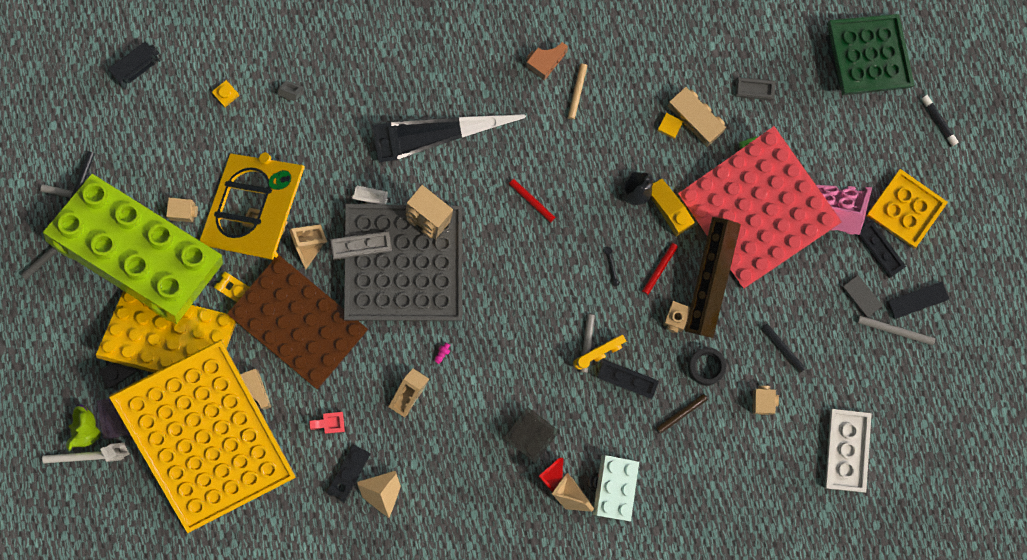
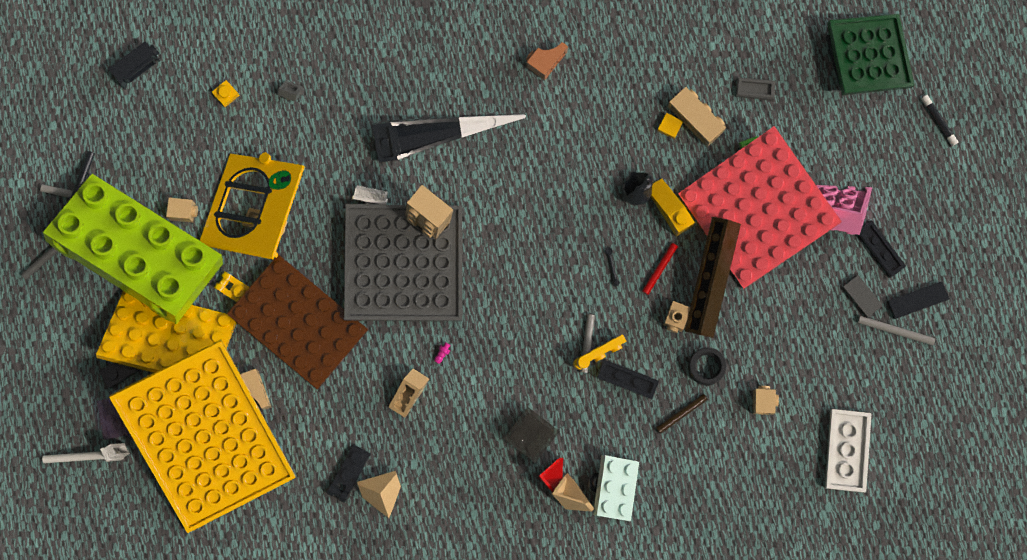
lime hair [66,405,101,451] -> none
tan slope [289,224,327,269] -> none
coral plate [310,412,345,434] -> none
light grey tile [330,231,392,260] -> none
red bar [509,179,556,223] -> none
tan bar [567,64,587,120] -> none
black bar [762,323,806,373] -> none
yellow plate [866,169,948,249] -> none

